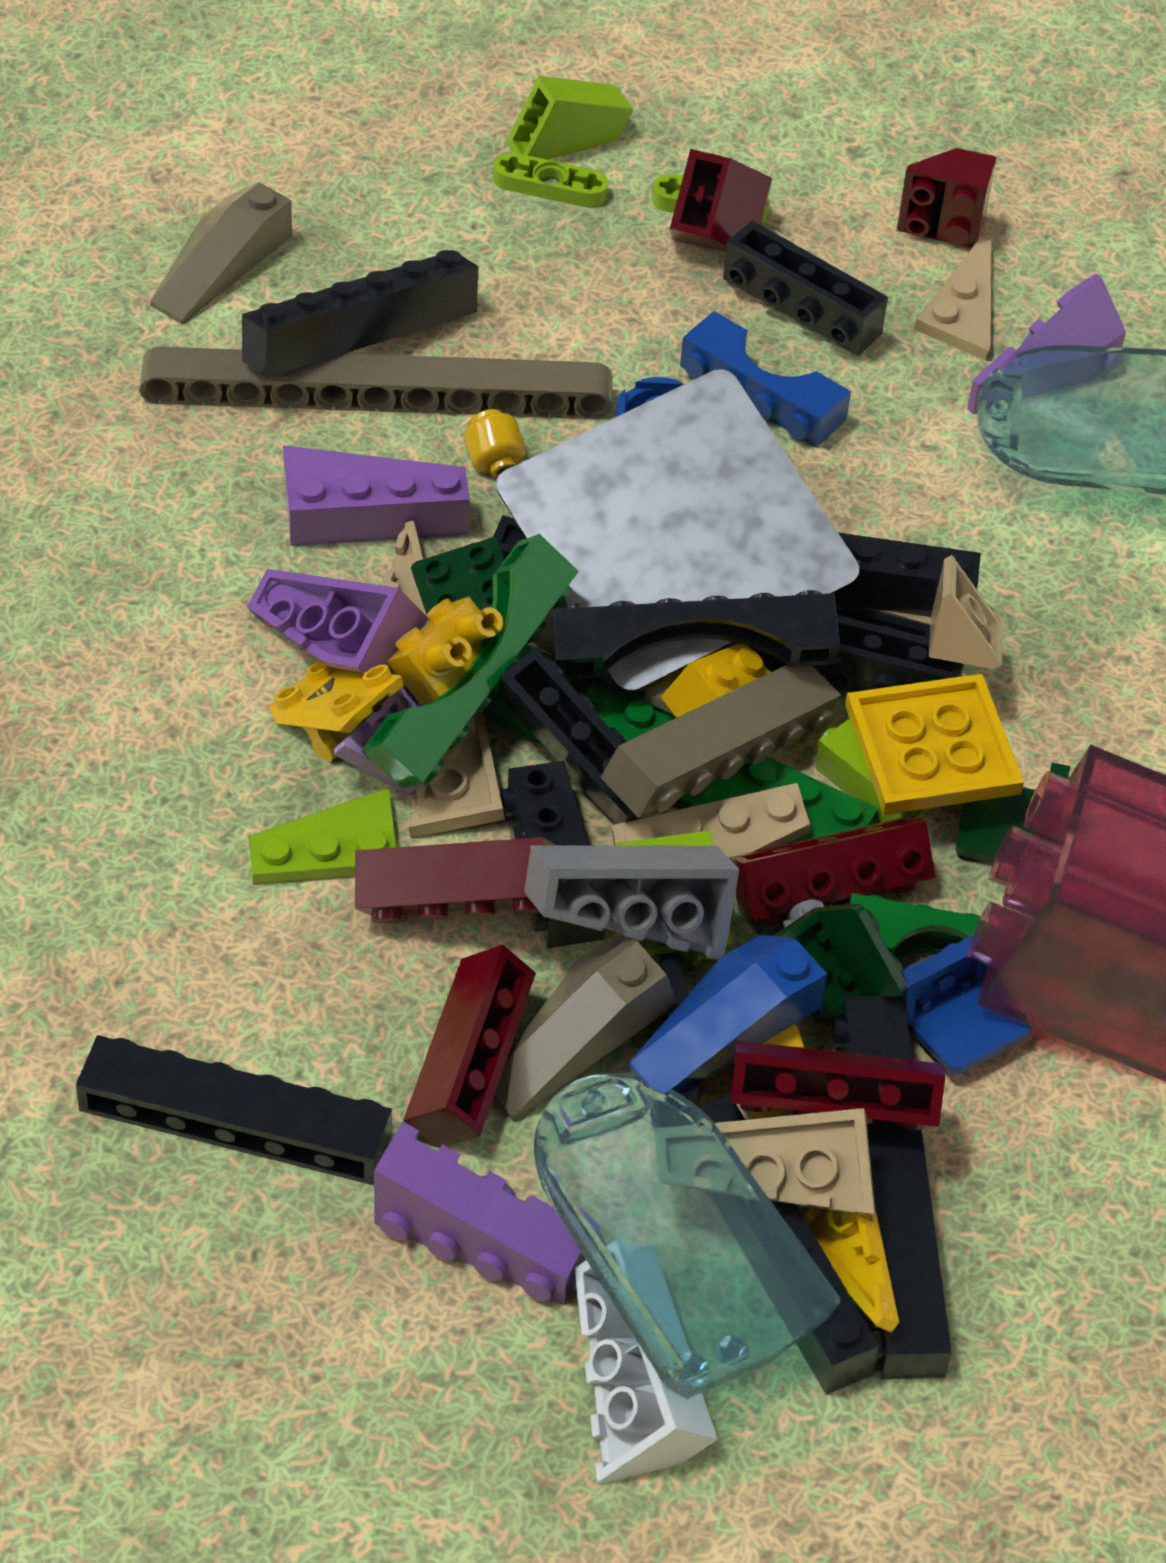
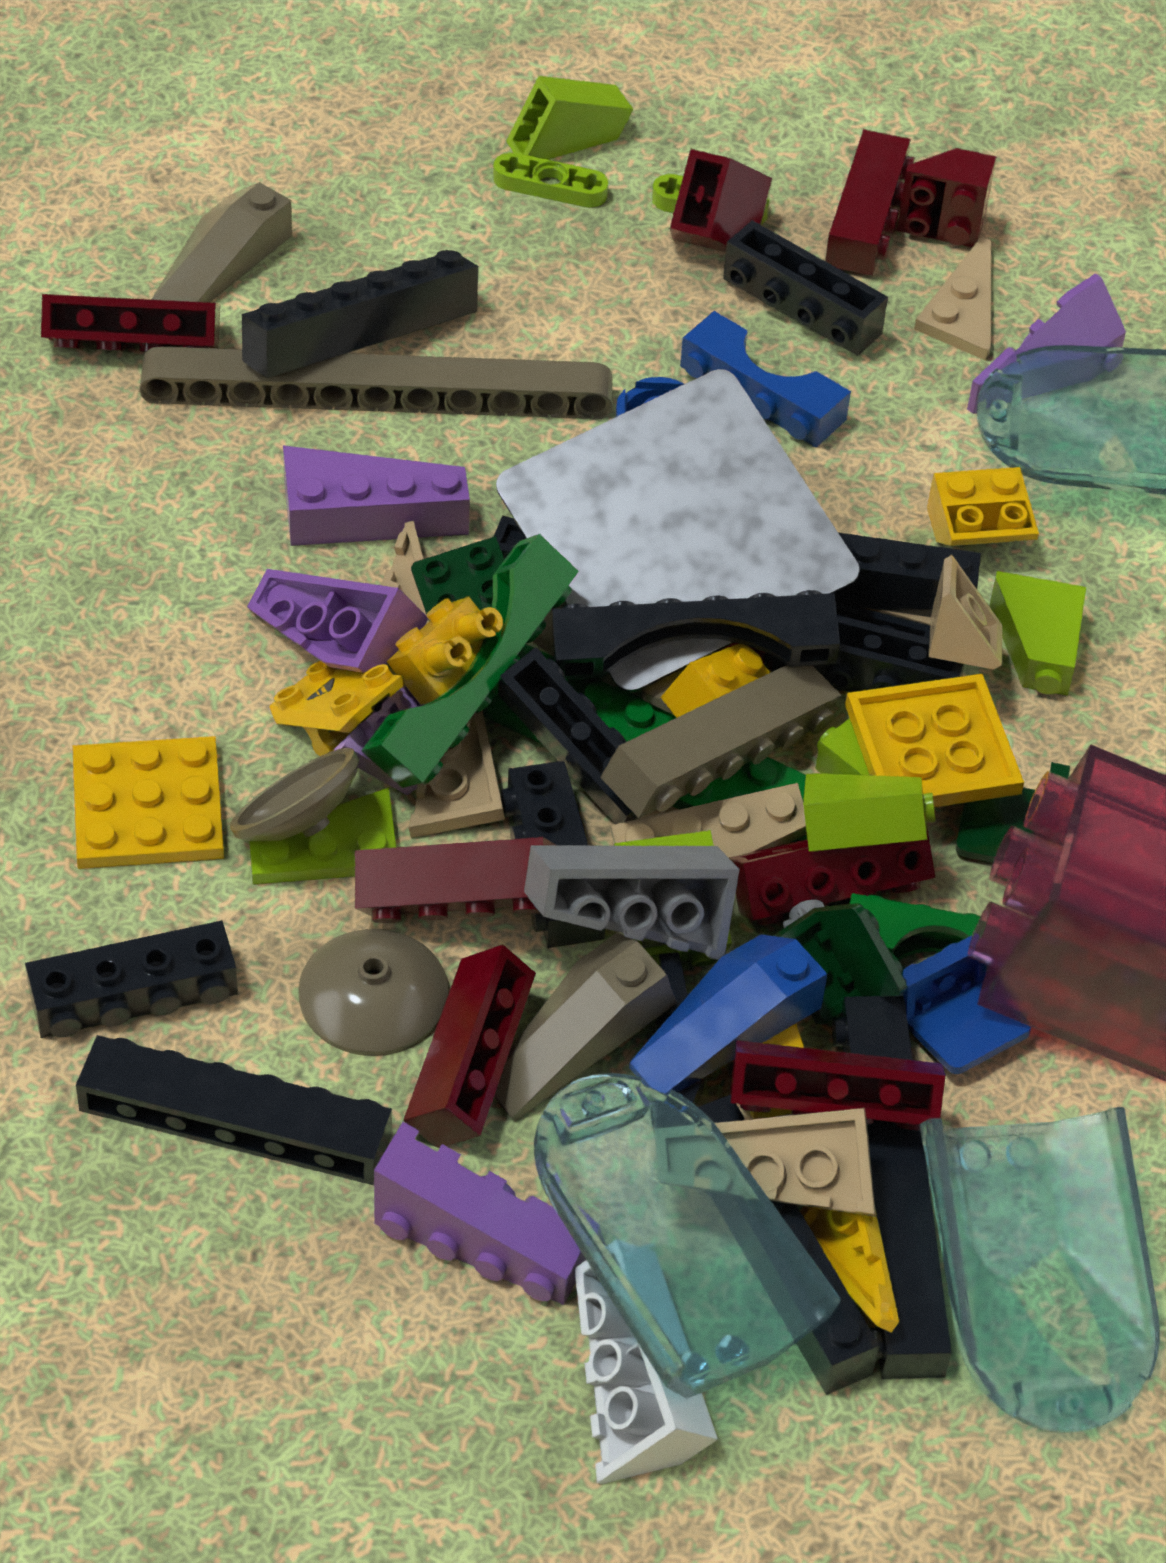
yellow head [463,409,526,478] -> none
none -> black brick [25,920,238,1038]
none -> dark red brick [41,294,221,352]
none -> yellow plate [73,736,224,869]
none -> dark tan dish [230,748,359,841]
none -> dark tan dish [298,929,448,1056]
none -> lime slope [803,773,936,851]
none -> dark red brick [825,129,915,276]
none -> clear light blue windscreen [920,1107,1160,1433]
none -> yellow slope [927,467,1039,546]
none -> lime slope [990,571,1086,696]

